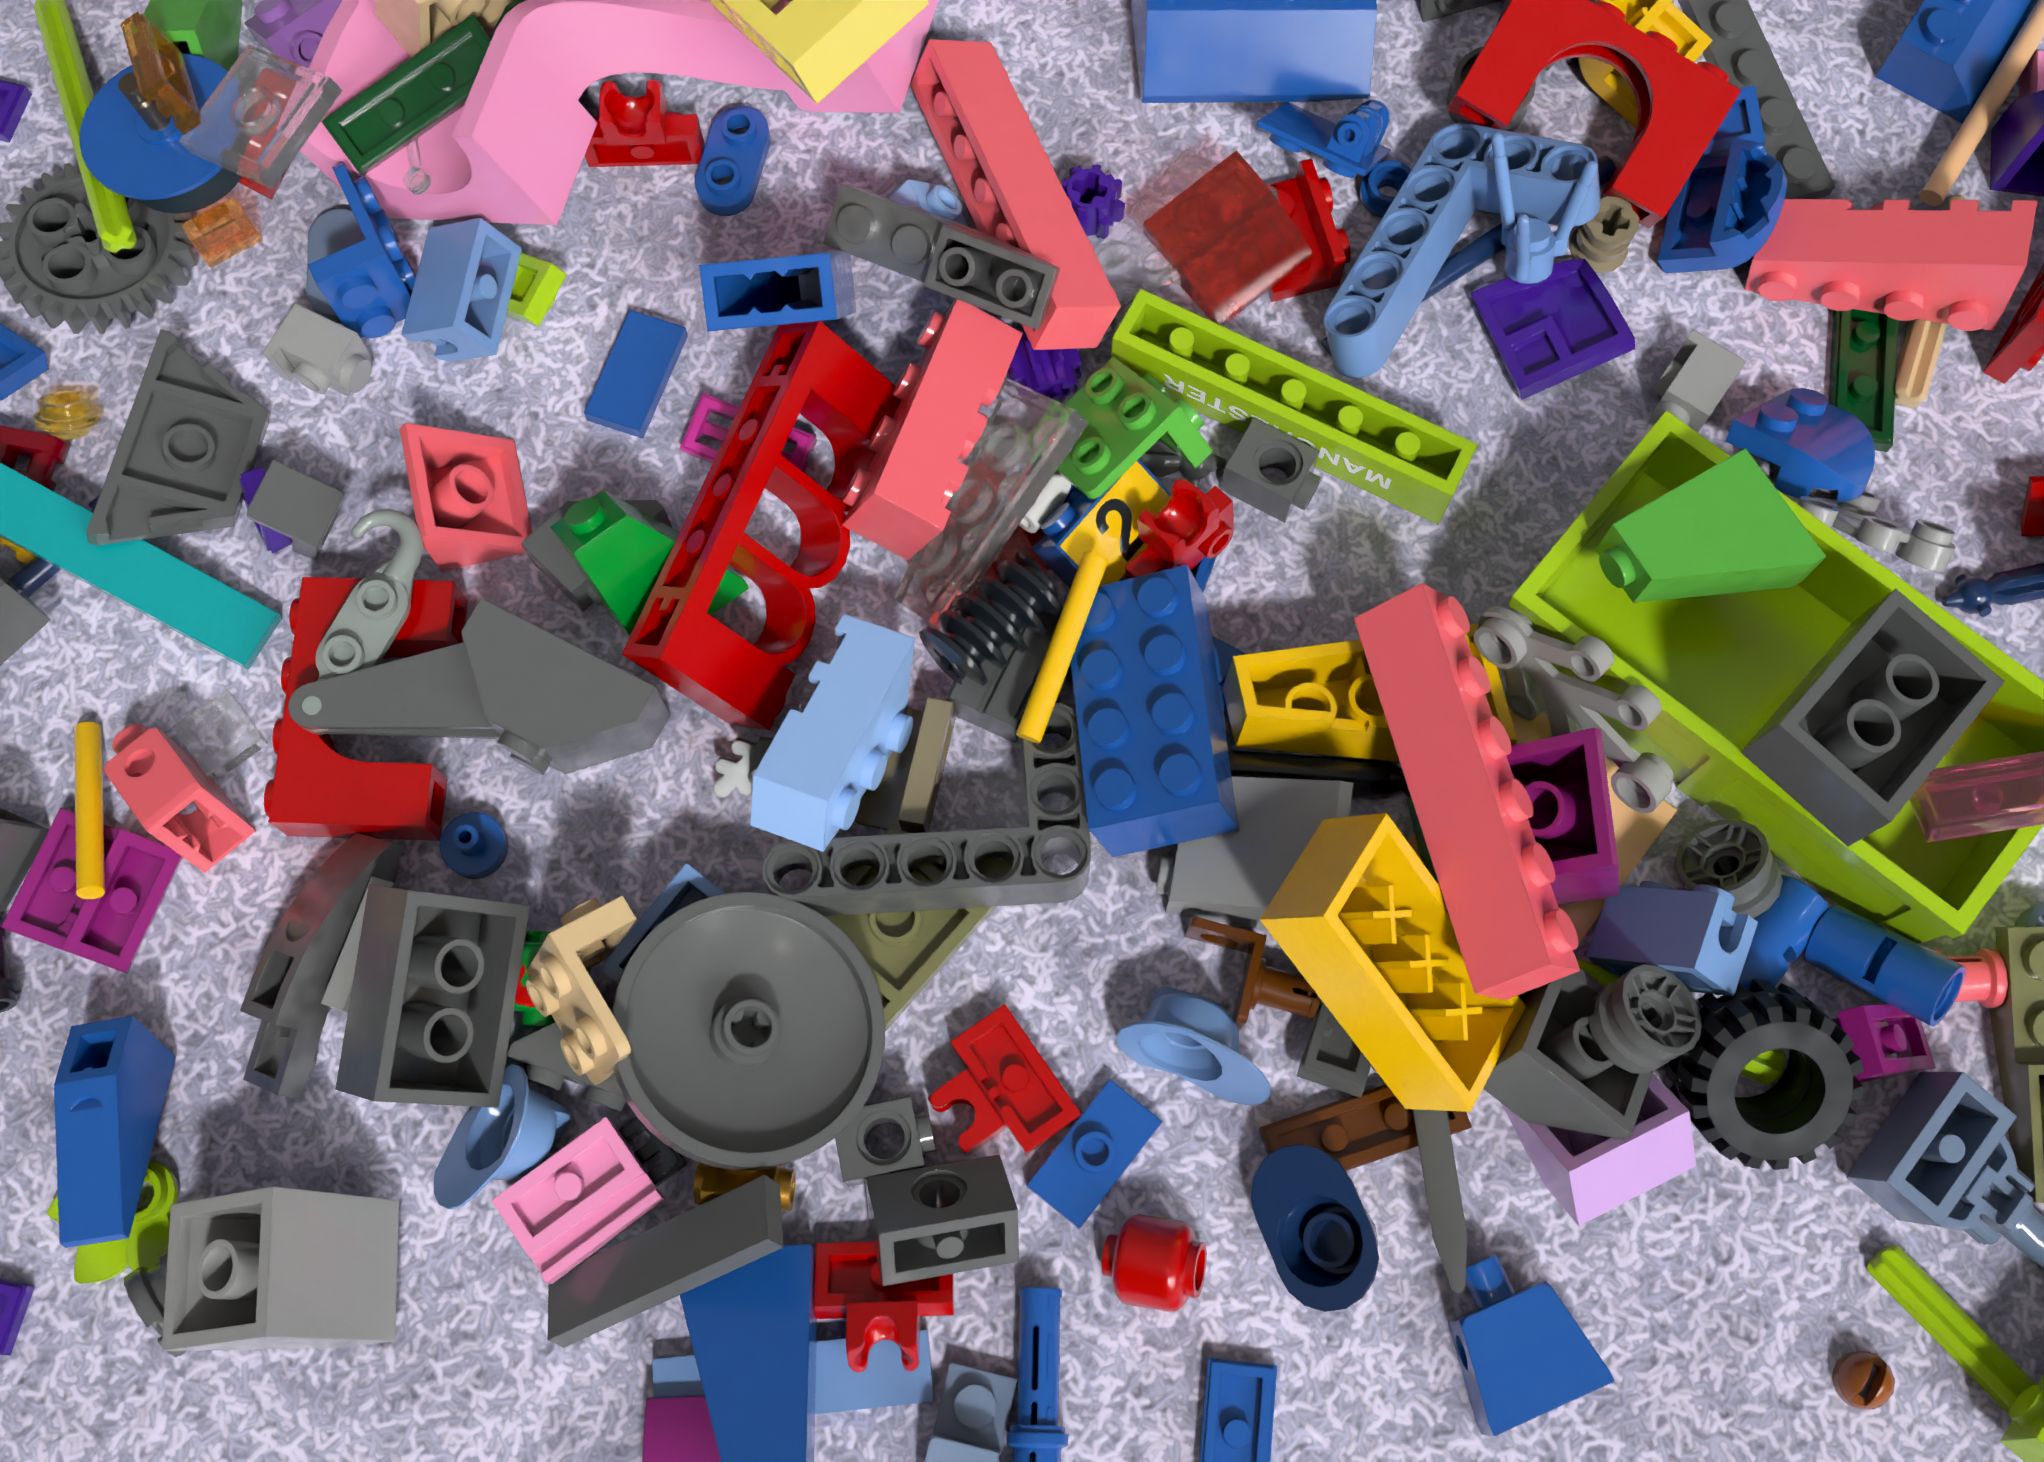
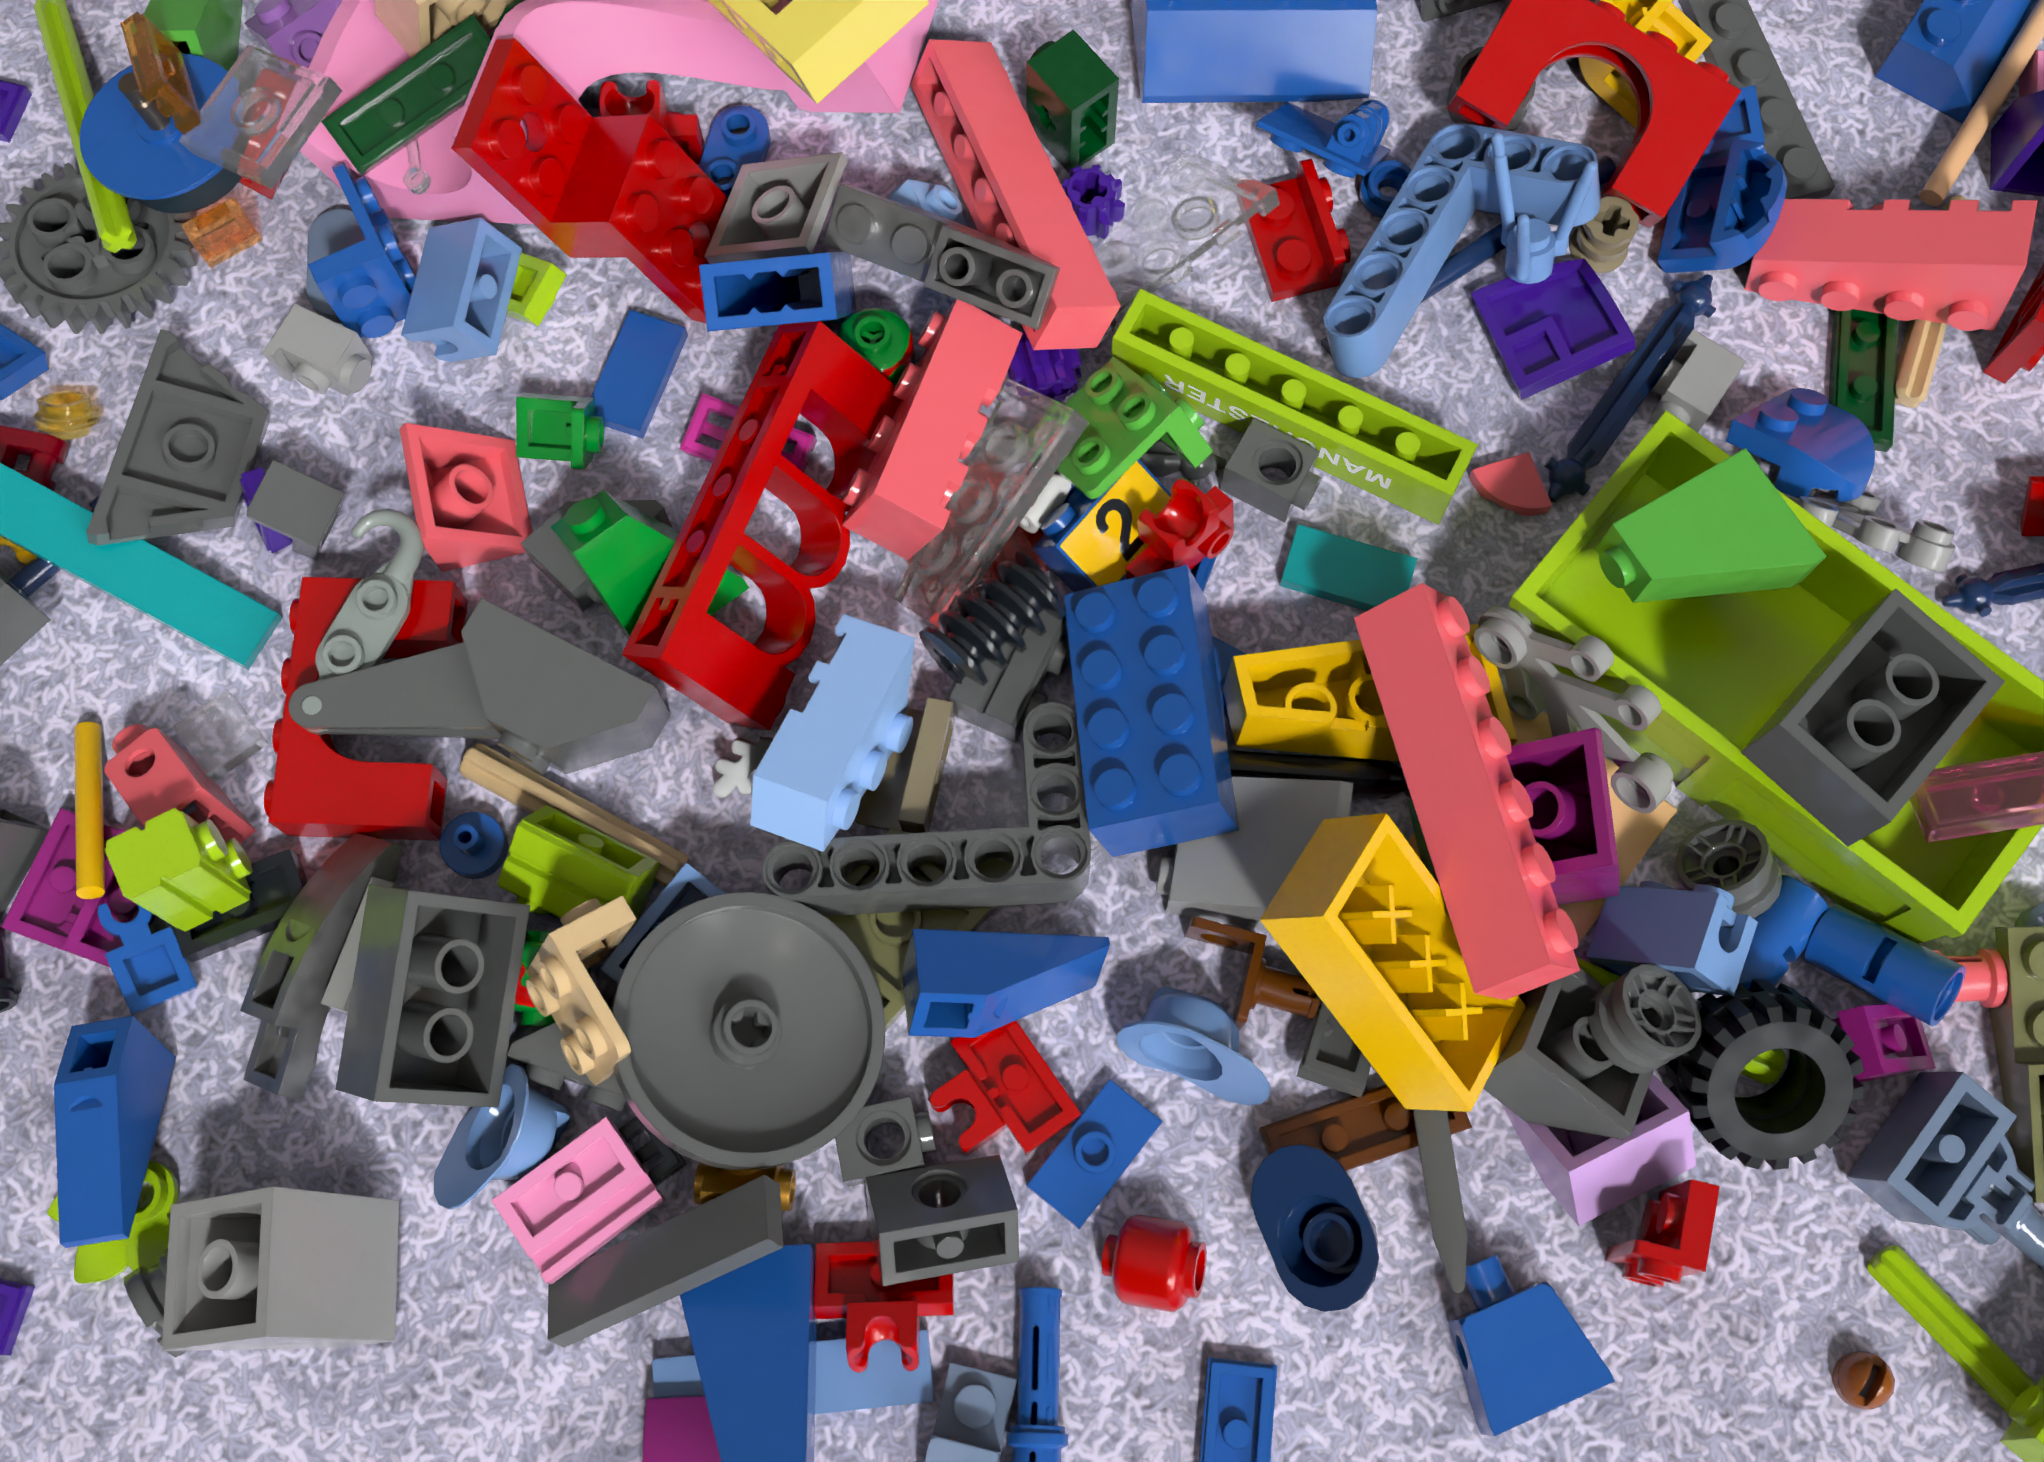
yellow bar [1016,552,1108,743] -> none
clear red slope [1143,150,1312,326] -> none
none -> blue plate [98,903,197,1016]
none -> lime brick [104,808,253,932]
none -> black plate [173,848,307,962]
none -> red bracket [451,38,728,323]
none -> tan axle [459,743,689,887]
none -> lime brick [497,805,660,933]
none -> green bracket [516,392,605,470]
none -> light grey slope [704,152,848,264]
none -> green head [837,308,915,386]
none -> blue slope [902,929,1110,1038]
none -> dark green brick [1026,29,1119,173]
none -> teal tile [1279,524,1418,611]
none -> coral tile [1469,452,1552,516]
none -> dark blue wheel [1544,274,1717,503]
none -> red bracket [1605,1179,1720,1287]

